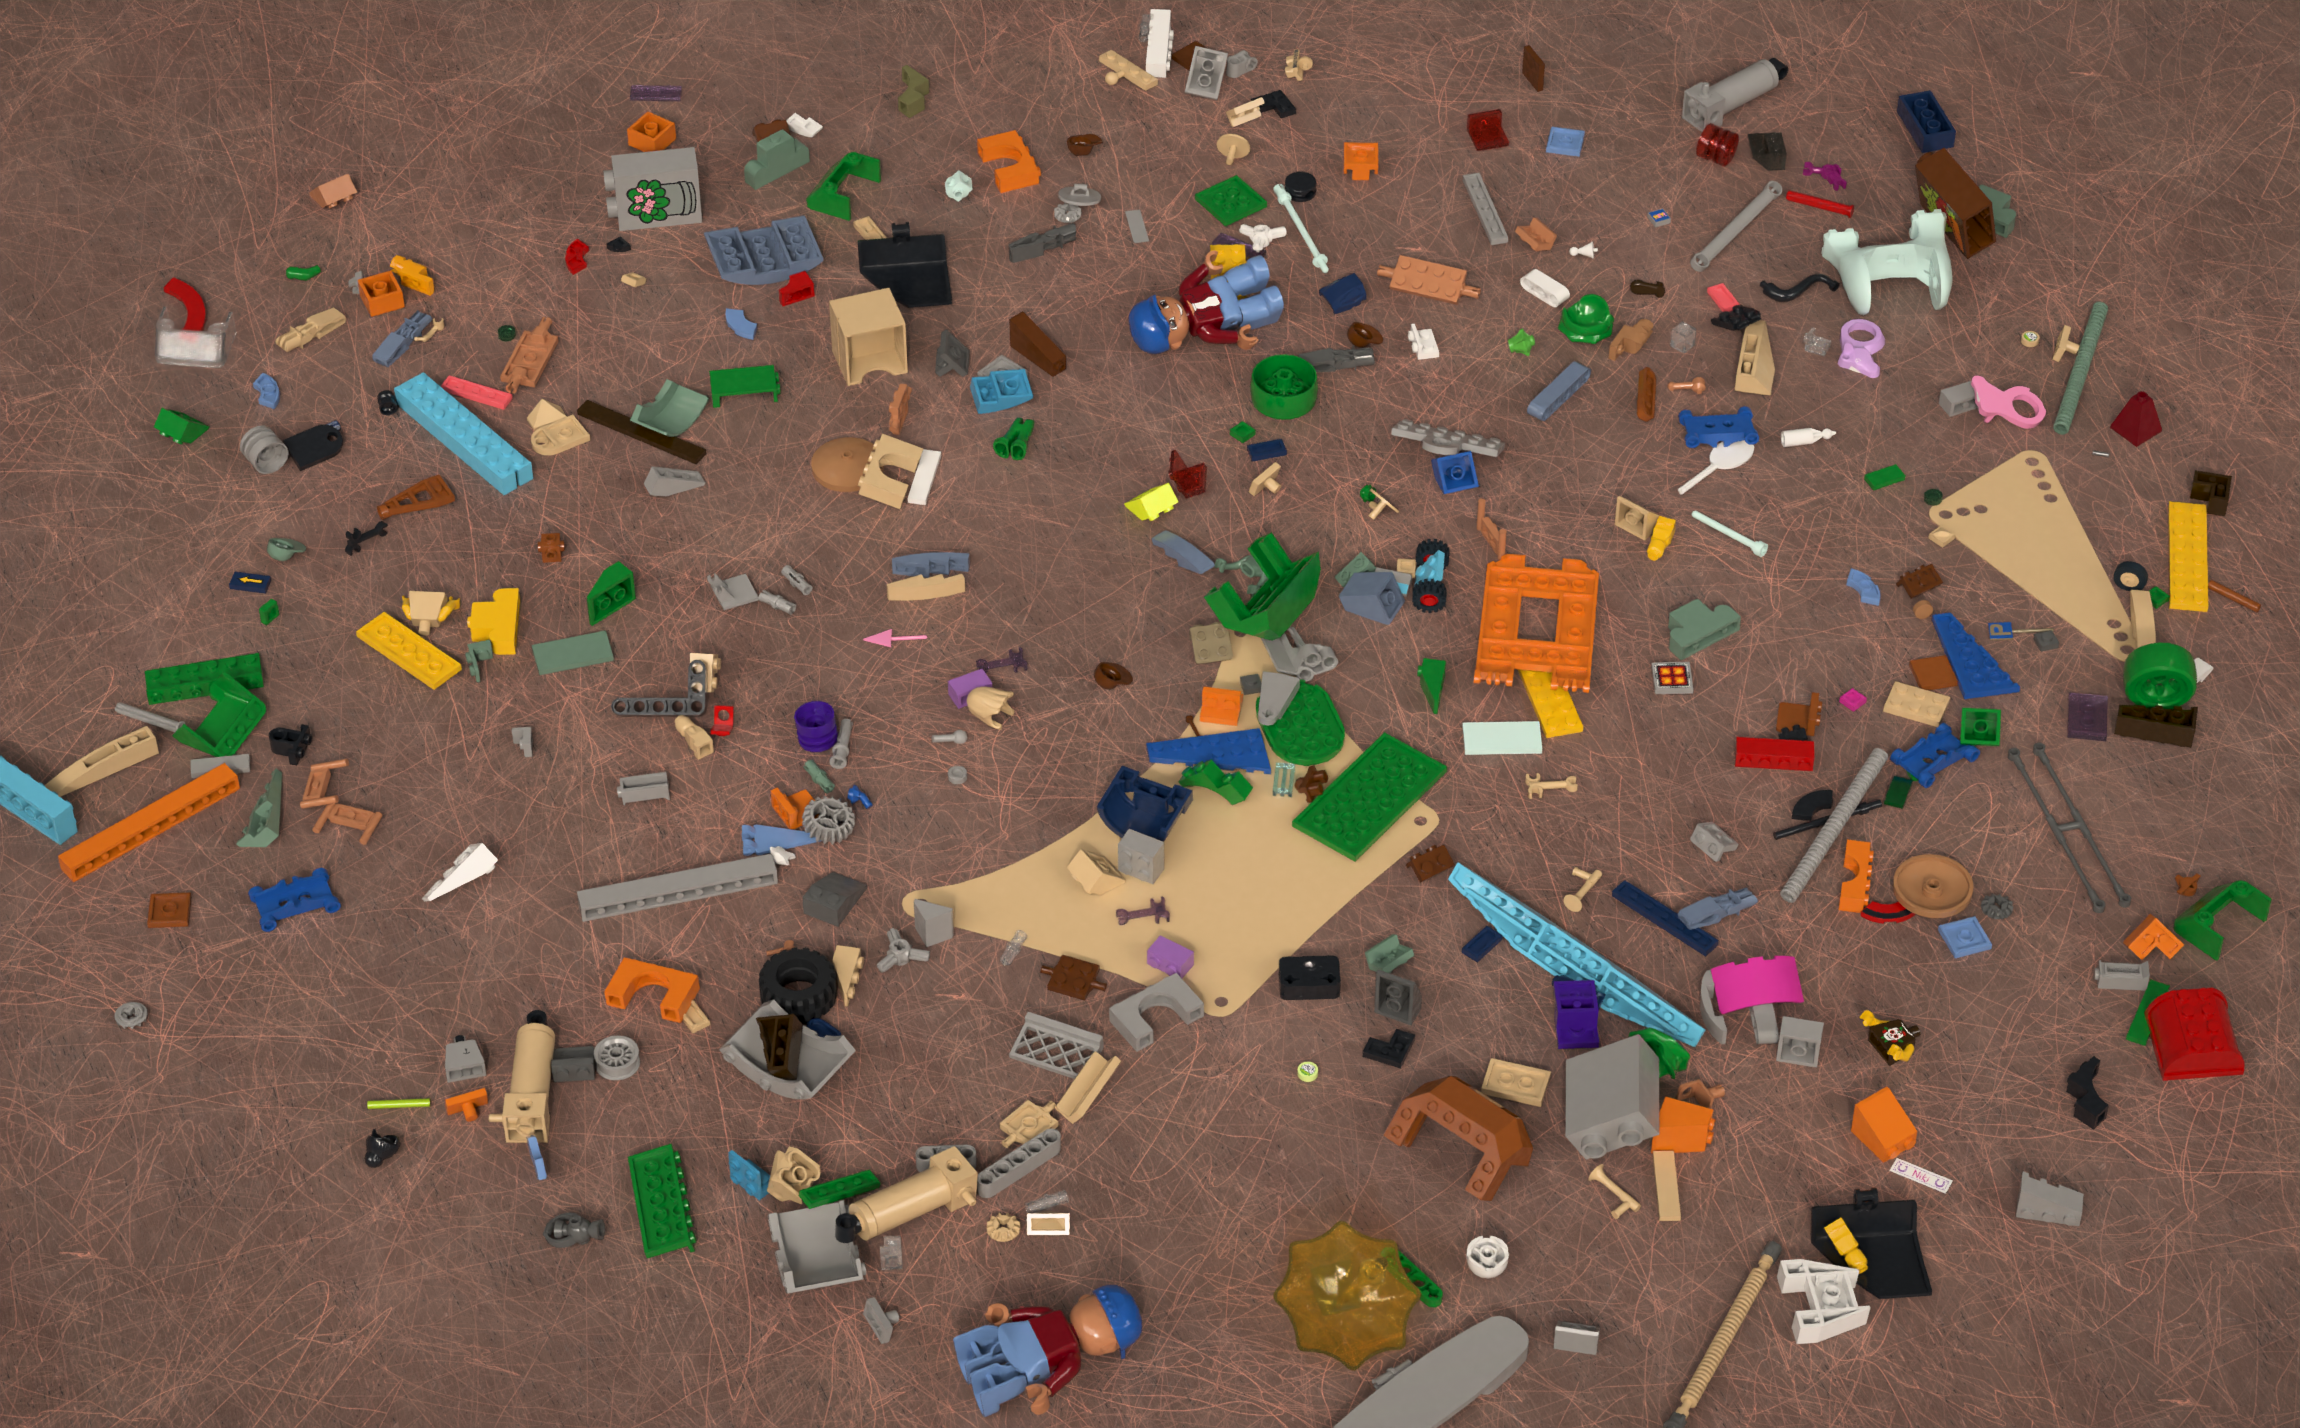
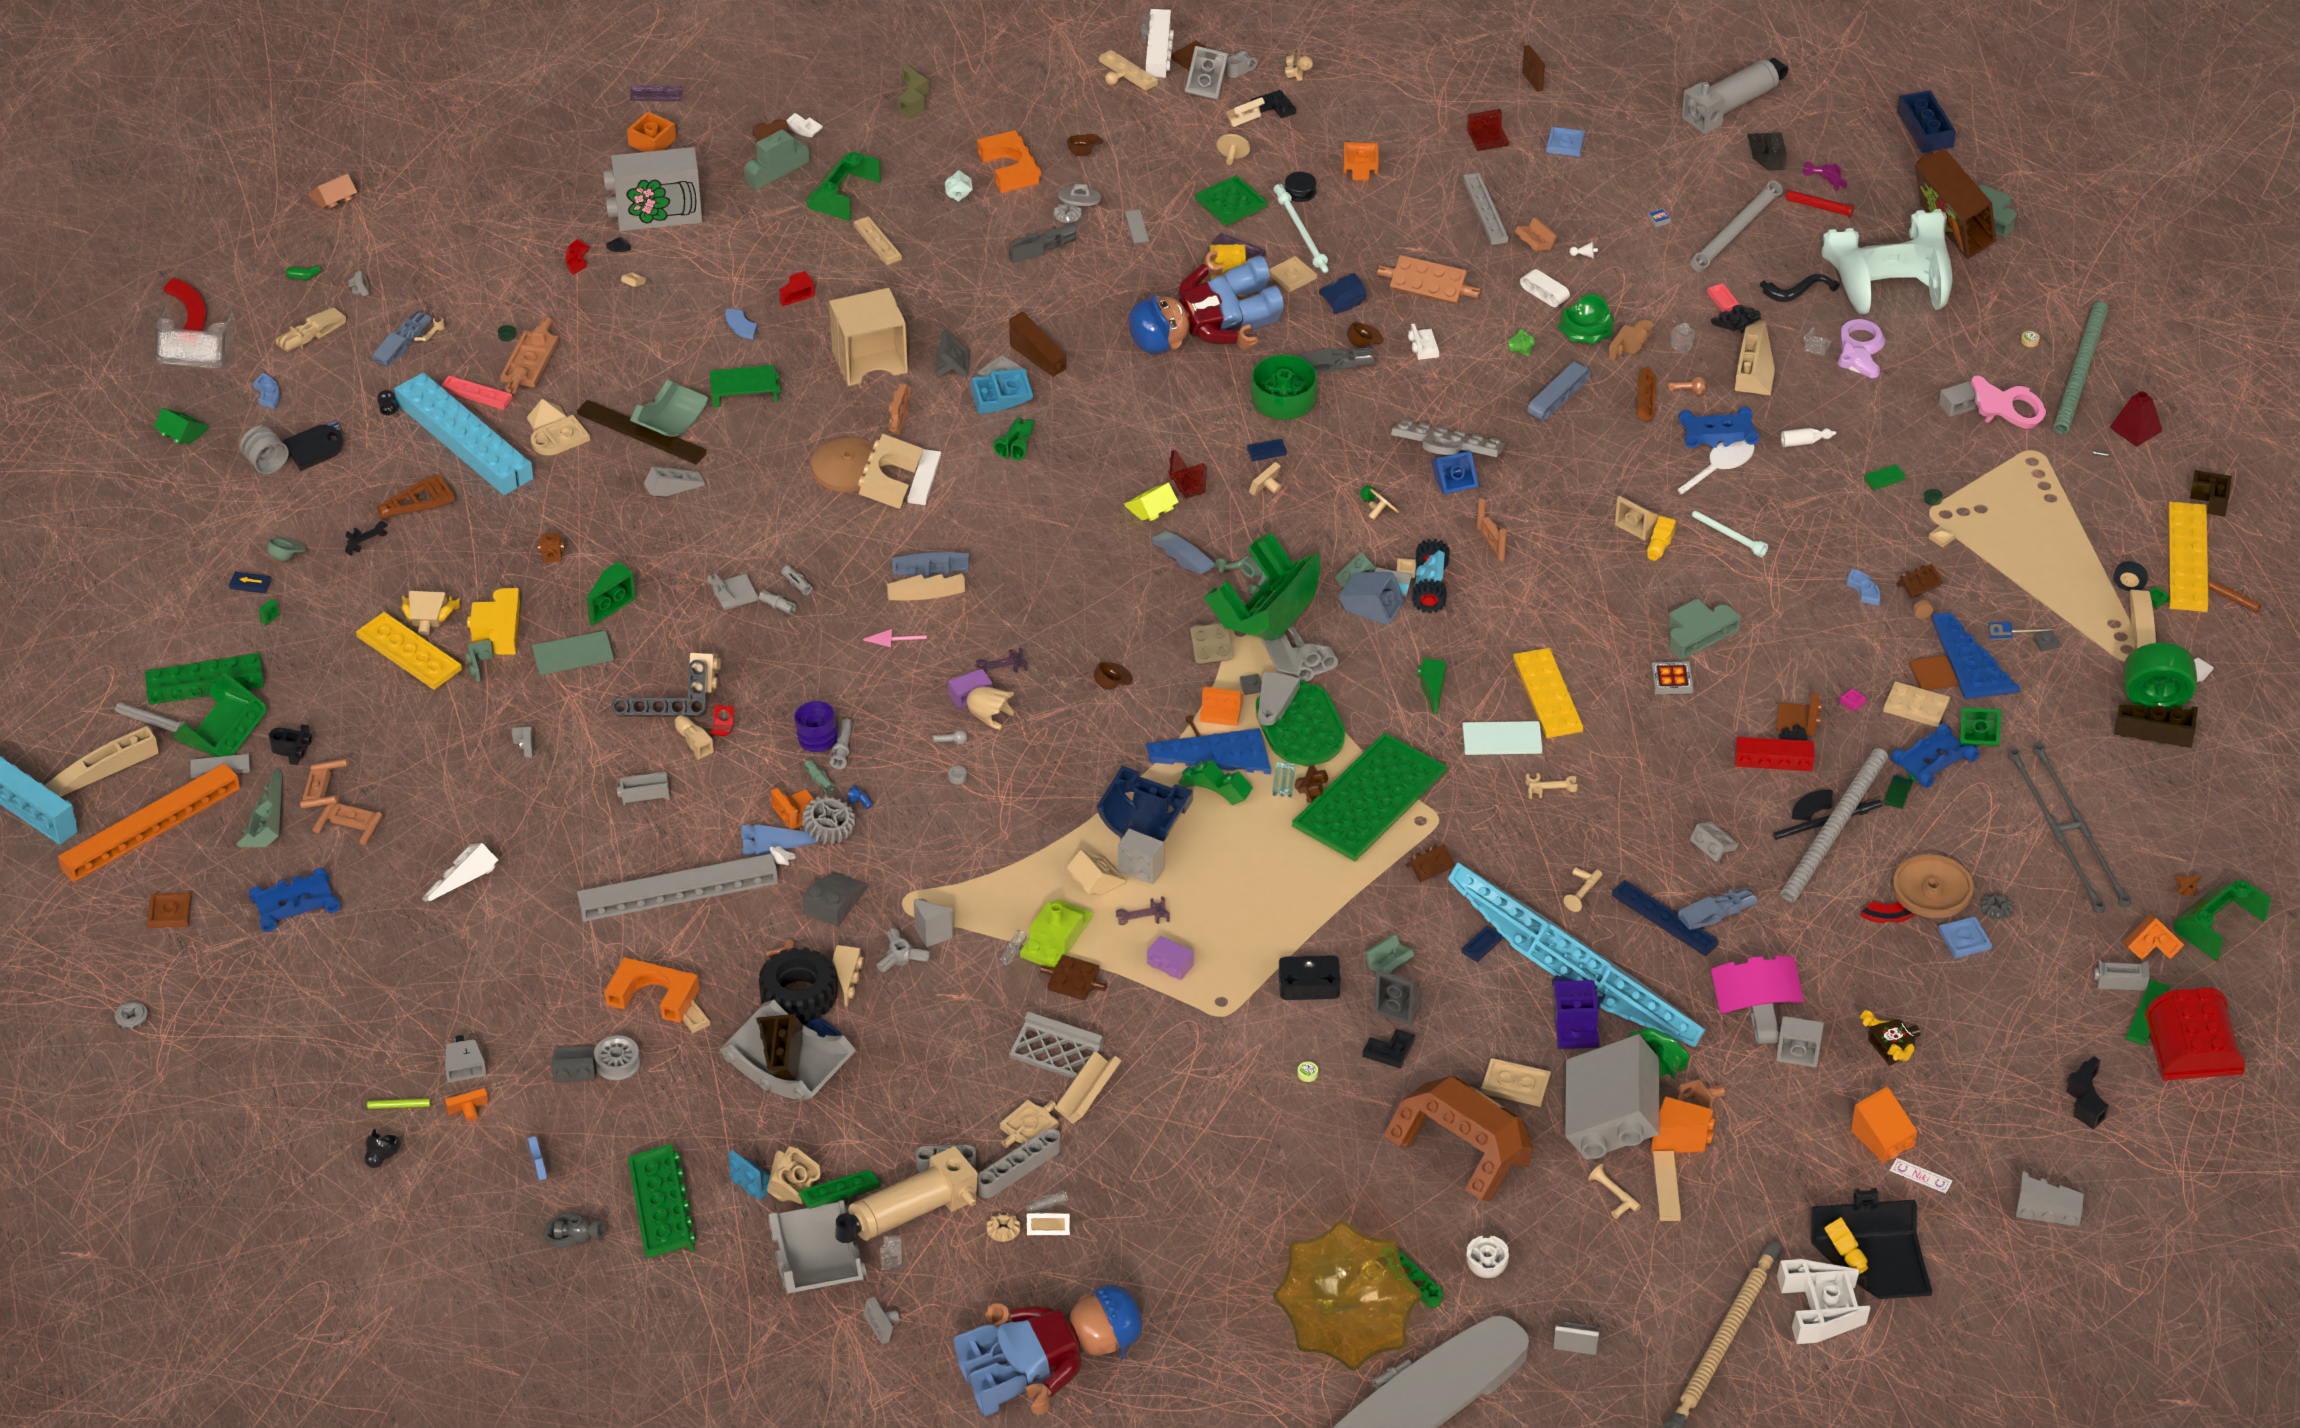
orange brick [358,271,405,317] -> none
light orange plate [390,255,434,296] -> none
tan piece [489,1010,555,1143] -> none
sand blue slope [704,216,823,285] -> none
black panel [857,222,952,308] -> none
light grey arch [1109,973,1204,1052] -> none
green plate [1230,421,1256,443] -> none
white bush [1239,224,1287,253] -> none
orange bracket [1474,554,1599,693] -> none
dark brown piece [1630,279,1665,298] -> none
clear red wheel [1696,123,1739,167] -> none
light grey slope [1700,970,1727,1045] -> none
orange arch [1839,839,1874,913] -> none
tan tile [2052,325,2080,362] -> none
clear purple tile [2067,692,2108,742] -> none
none -> lime brick [1020,899,1093,968]
none -> tan tile [1269,256,1317,292]

